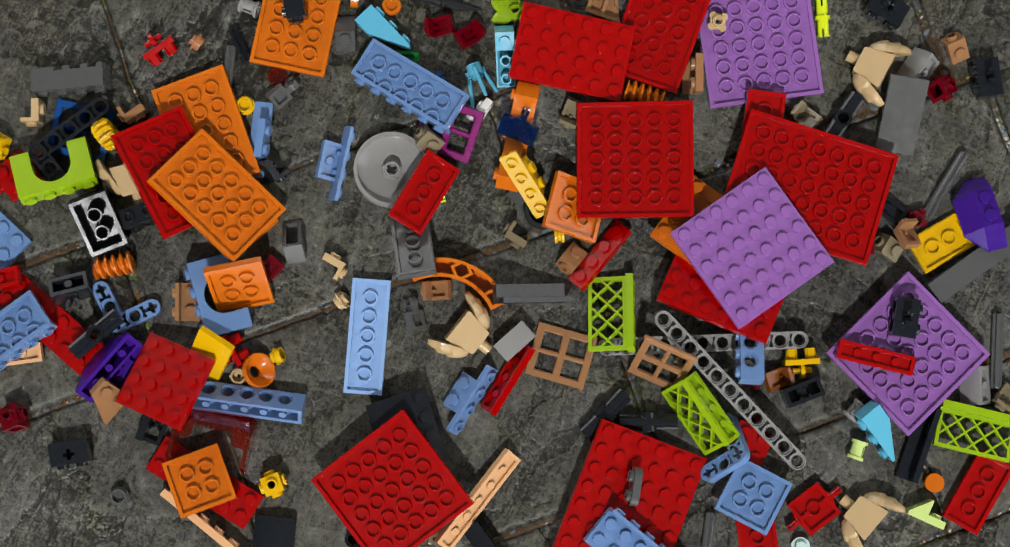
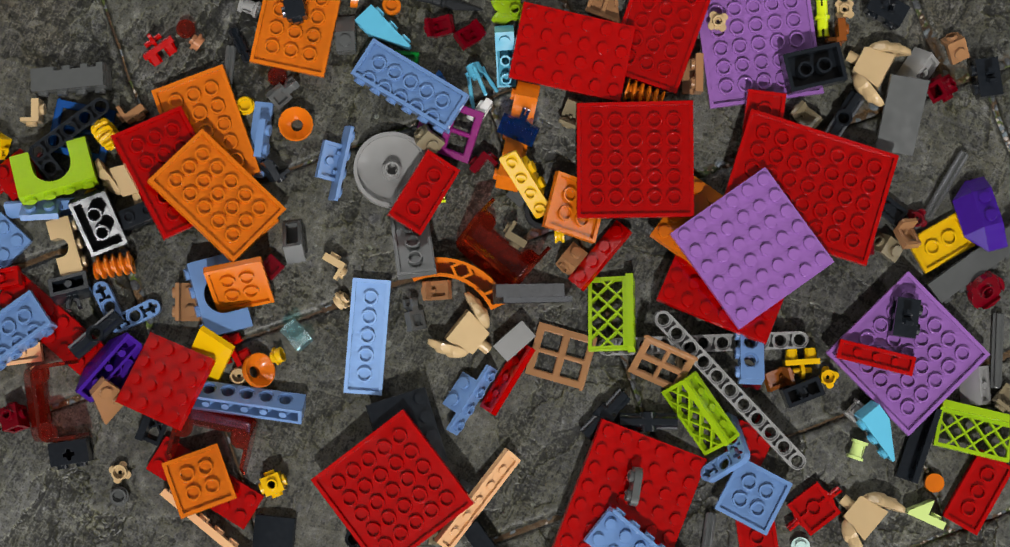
none -> medium blue bracket [3,197,75,221]
none -> clear red windscreen [23,359,89,443]
none -> tan arch [46,215,89,276]
none -> tan plate [109,461,132,484]
none -> clear red plate [176,19,196,39]
none -> orange piece [278,106,313,142]
none -> clear light blue bracket [280,318,314,353]
none -> clear red windscreen [456,198,551,284]
none -> dark red bracket [469,151,499,175]
none -> black brick [779,42,848,95]
none -> yellow plate [819,366,839,389]
none -> dark orange bracket [824,17,849,46]
none -> tan plate [835,0,854,19]
none -> dark red plate [966,271,1005,309]

